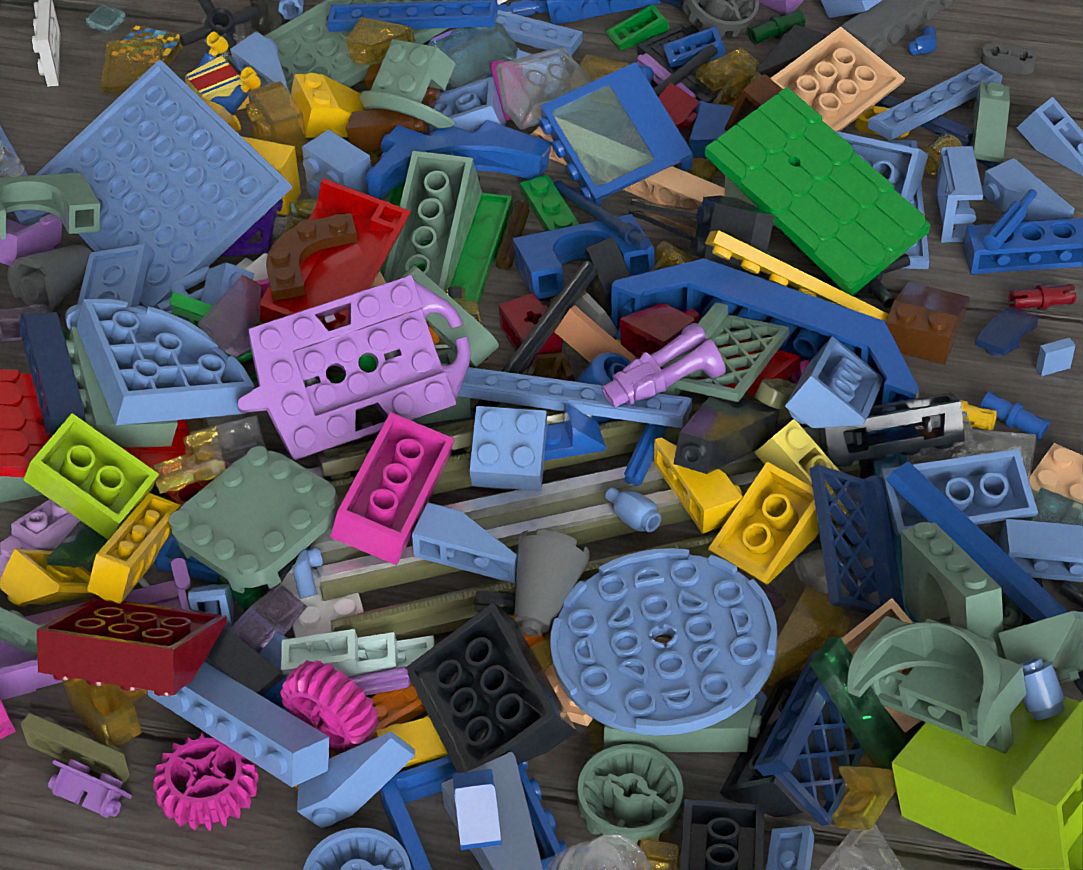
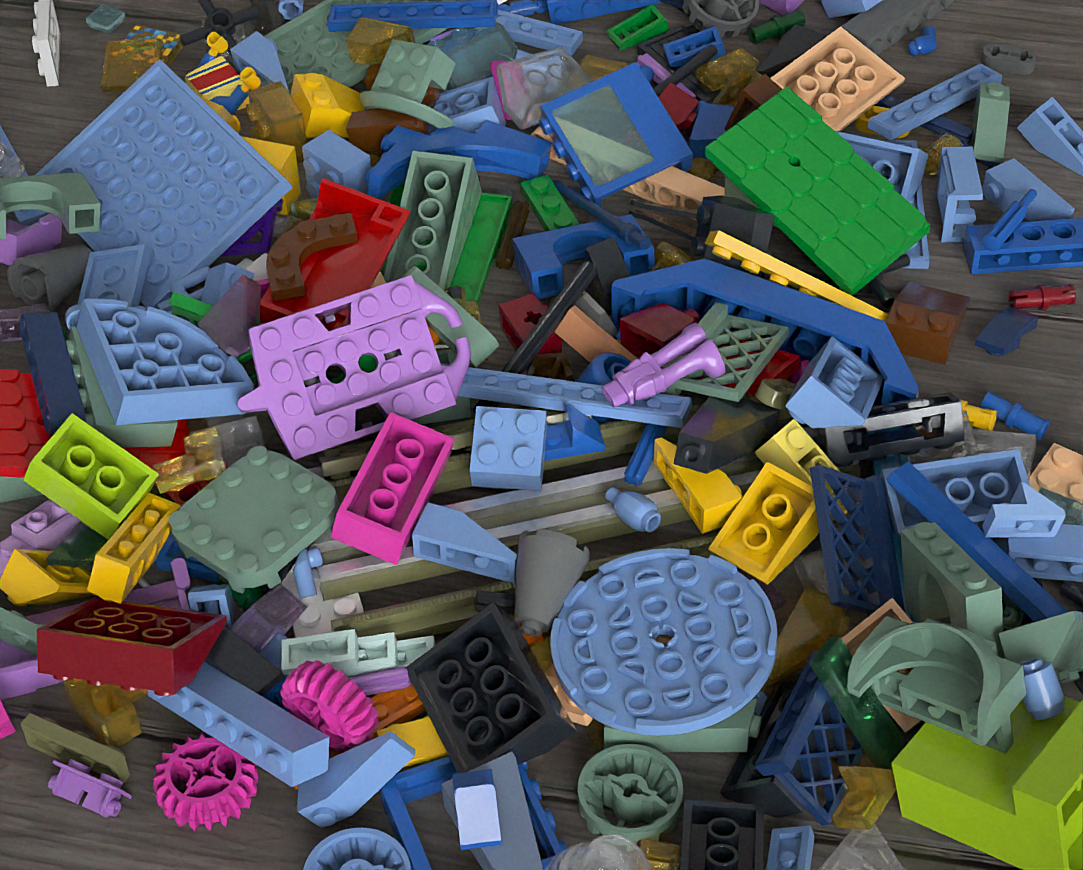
medium blue tile [1036,338,1075,377] -> none
none -> light blue slope [982,482,1066,538]

